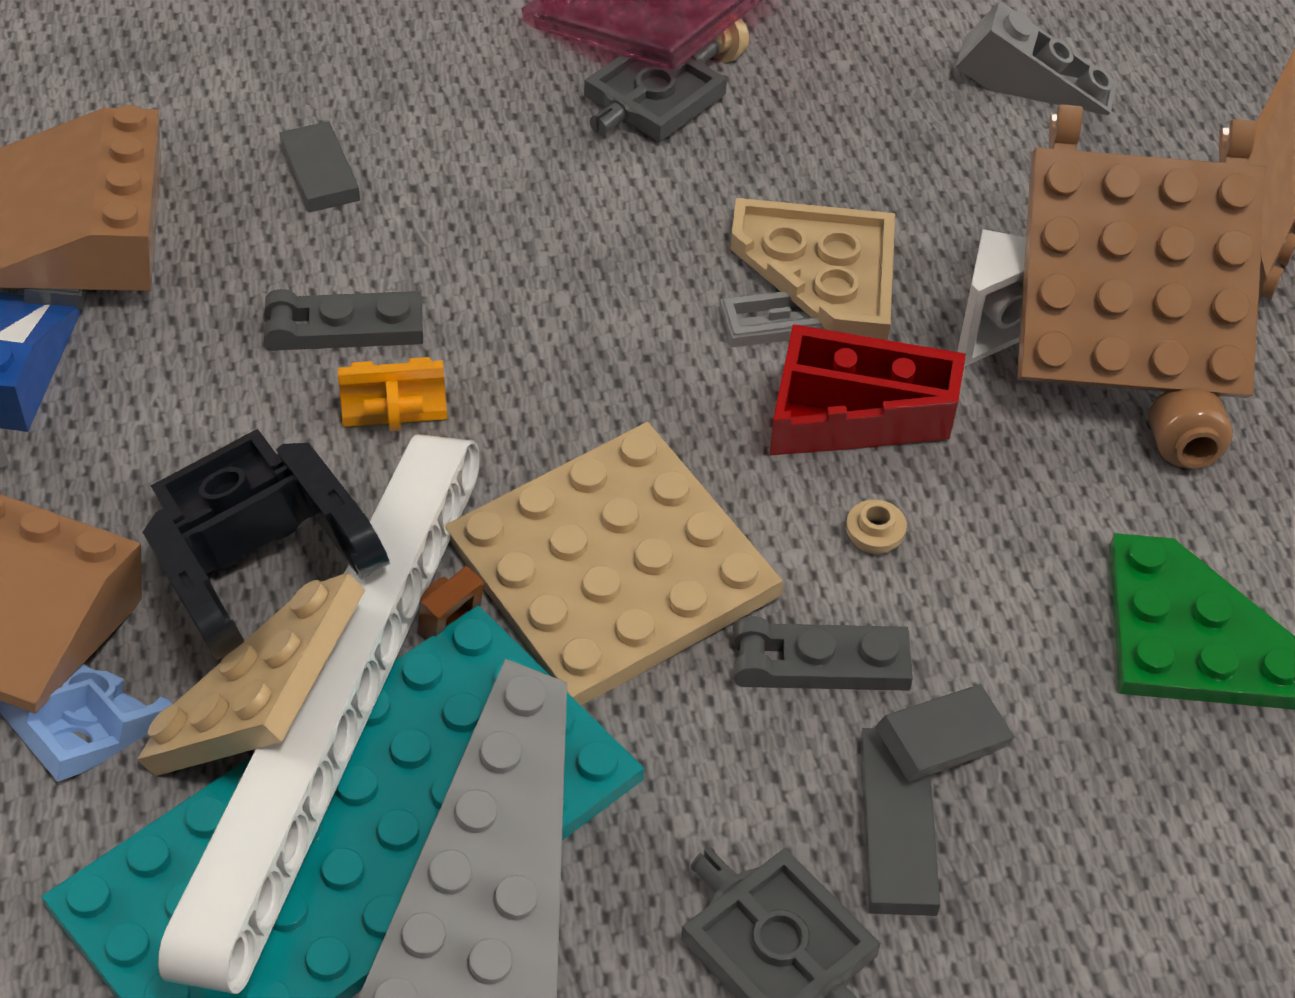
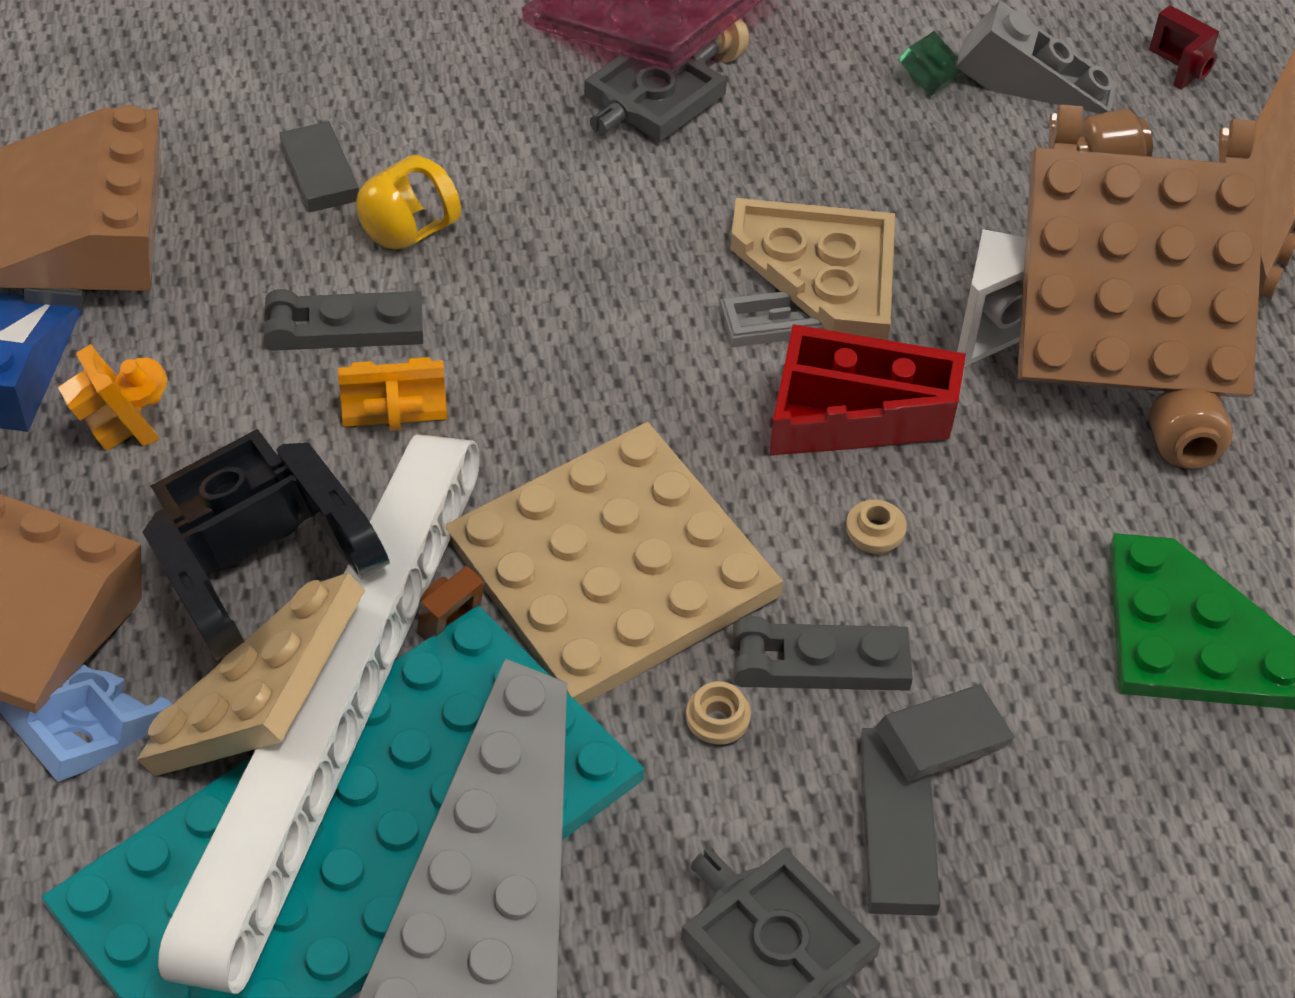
none -> light orange hips [58,344,168,451]
none -> yellow helmet [356,155,461,250]
none -> tan plate [686,681,751,745]
none -> clear green plate [898,31,962,97]
none -> medium nougat head [1077,109,1153,157]
none -> dark red bracket [1149,5,1219,90]

